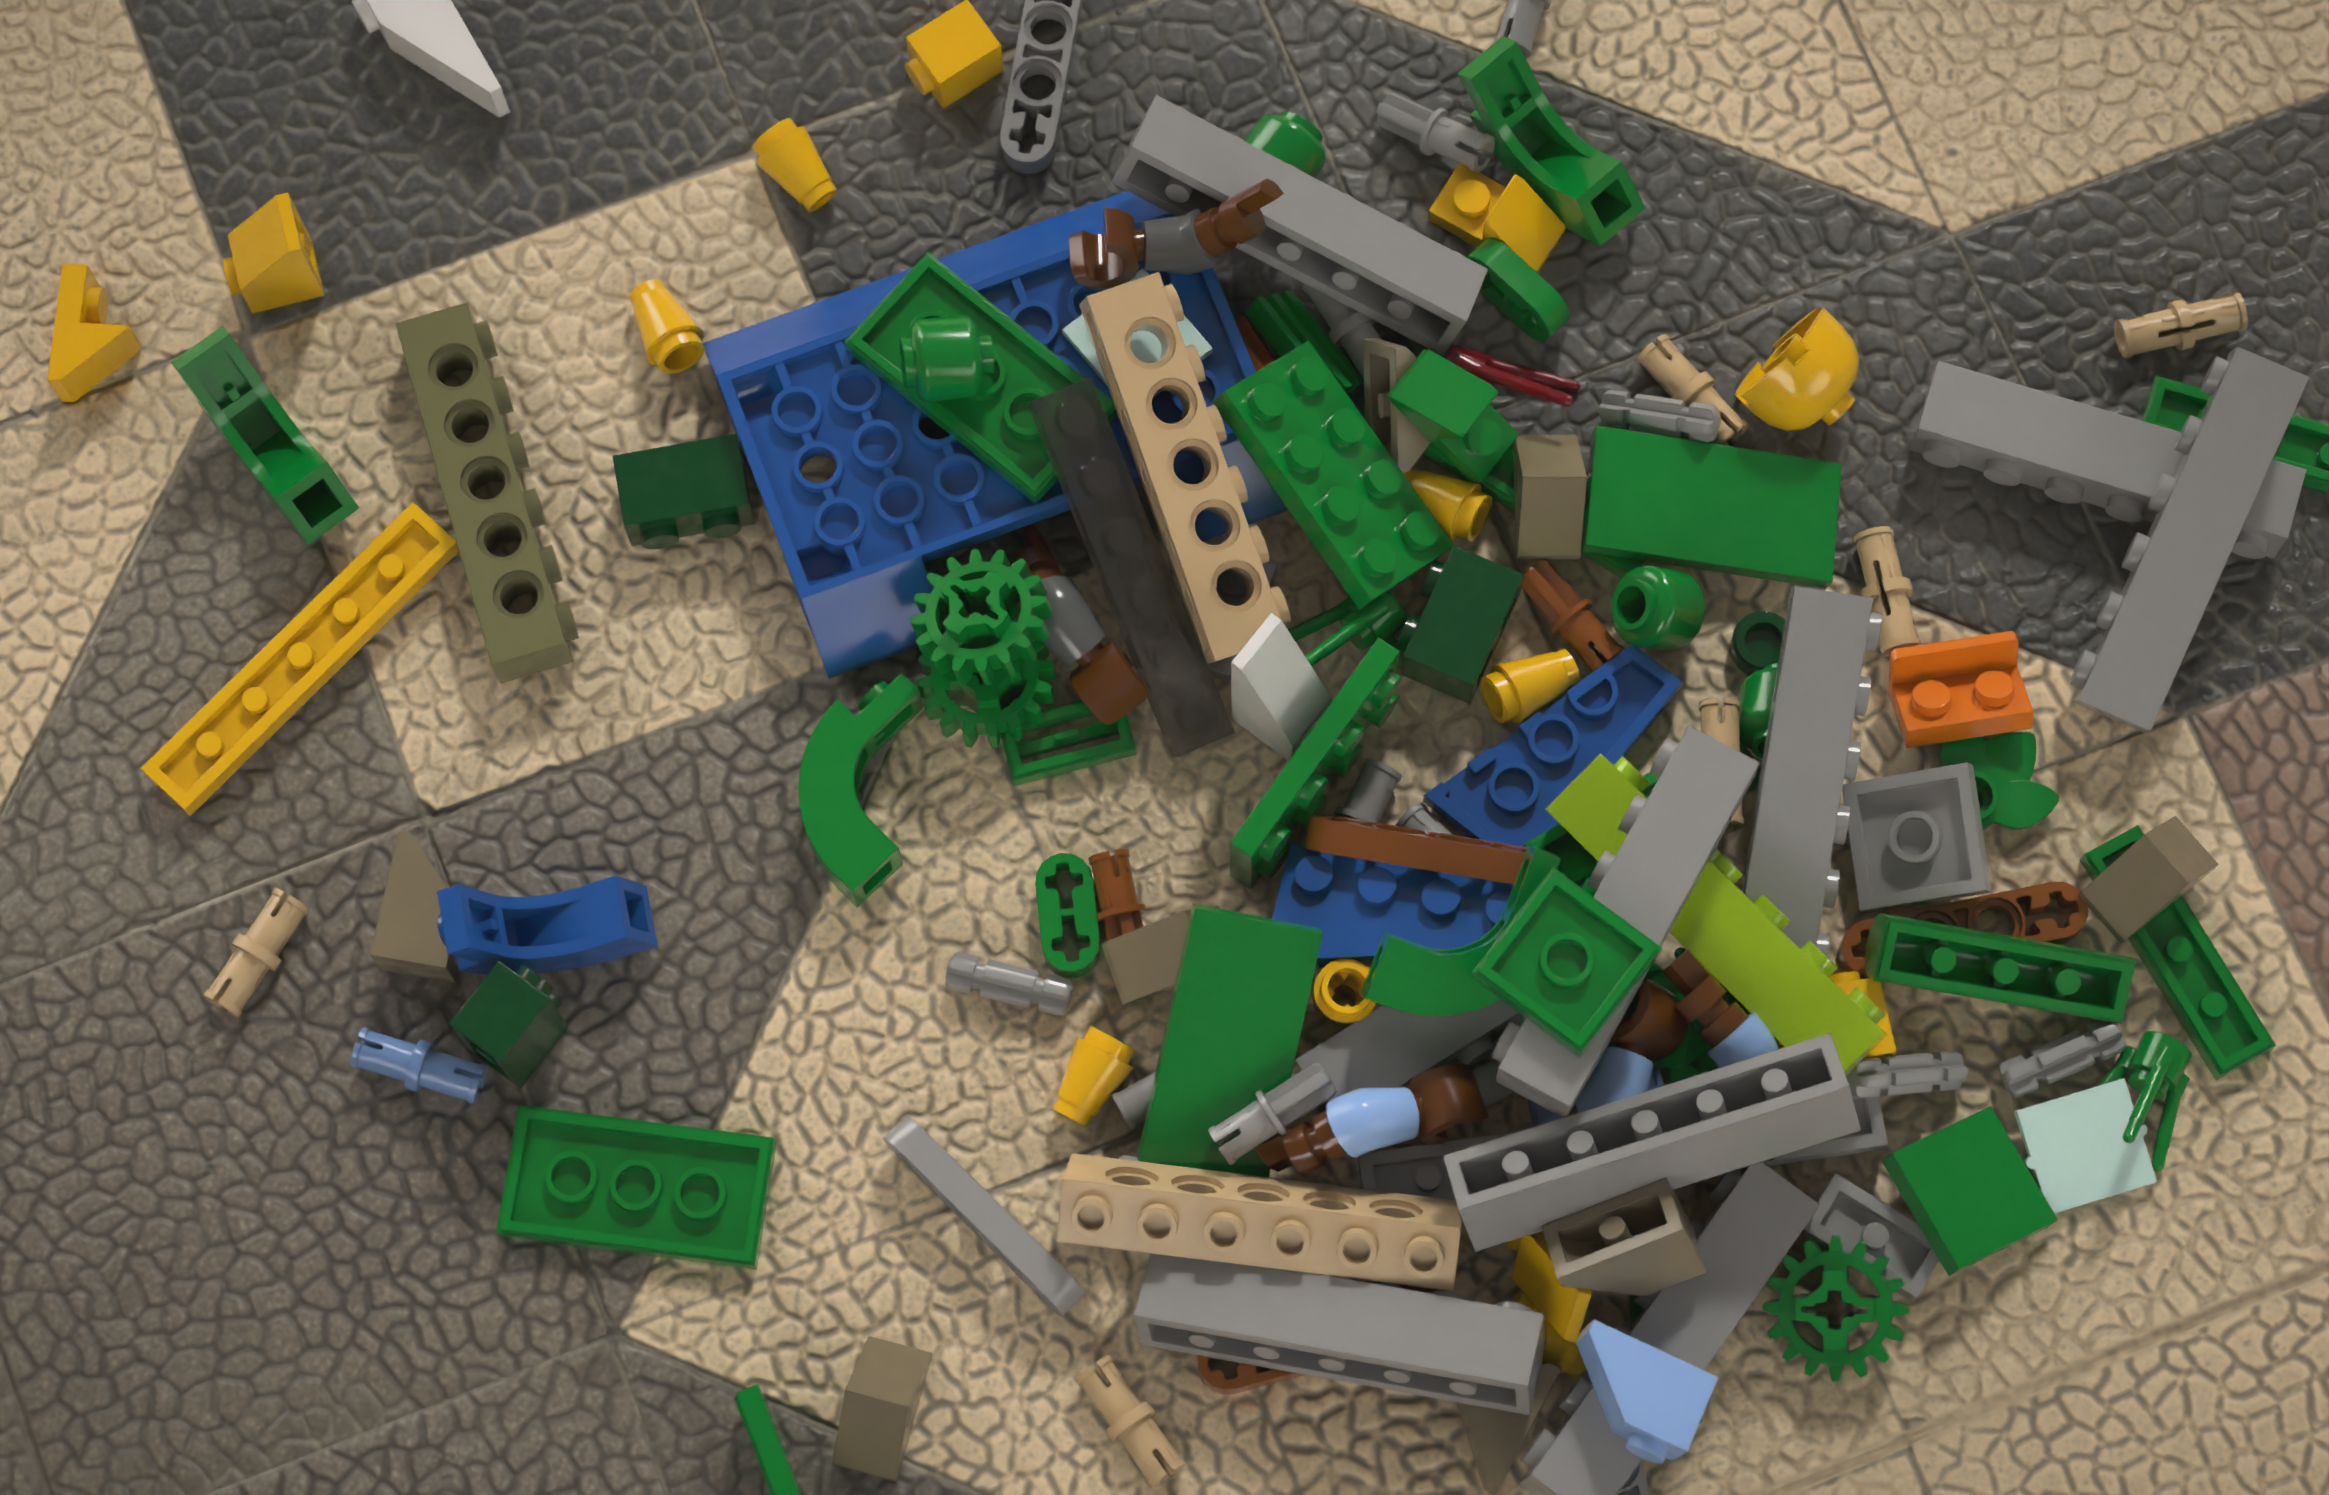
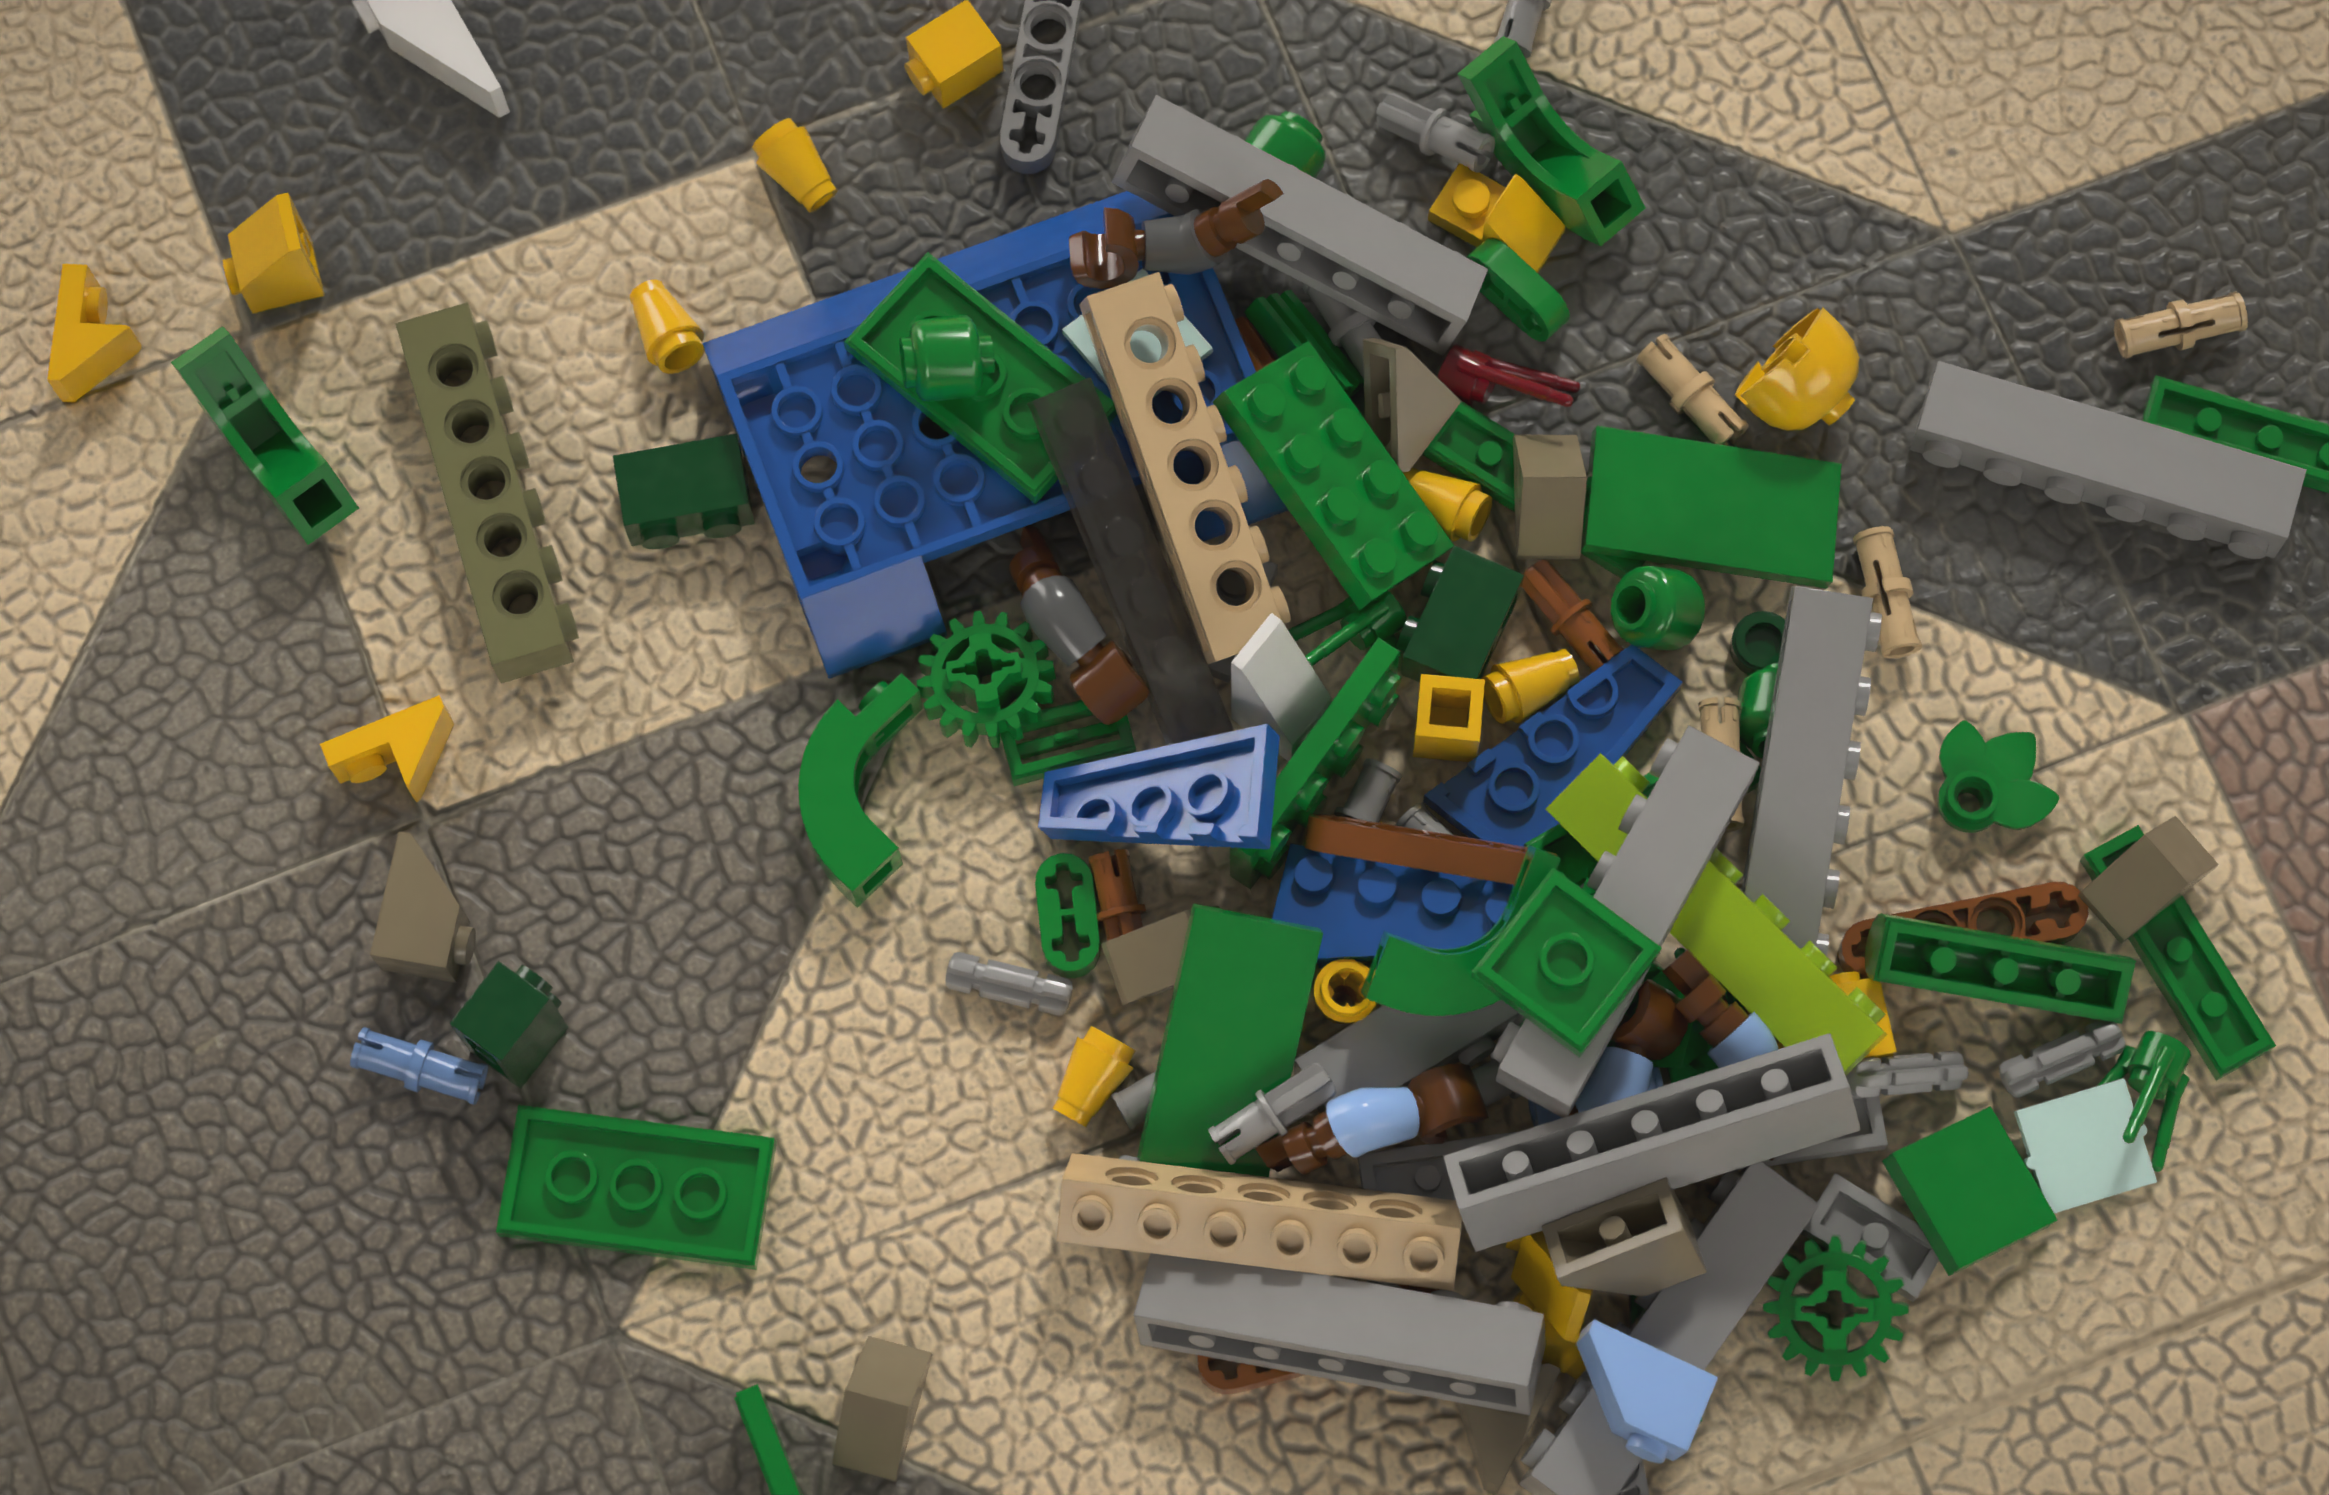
yellow plate [141,502,460,816] -> none
tan pin [203,888,310,1018] -> none
blue arch [437,875,658,975] -> none
light grey beam [883,1115,1085,1317] -> none
green gear [910,549,1053,686] -> none
tan pin [1075,1355,1186,1489] -> none
green slope [1386,349,1519,481] -> none
light grey axle [1598,389,1721,442] -> none
light grey plate [1842,762,1992,913] -> none
orange bracket [1888,631,2034,748] -> none
light grey brick [2069,346,2309,732] -> none
none -> yellow slope [320,695,454,803]
none -> blue wing [1038,724,1280,849]
none -> yellow brick [1413,674,1485,762]

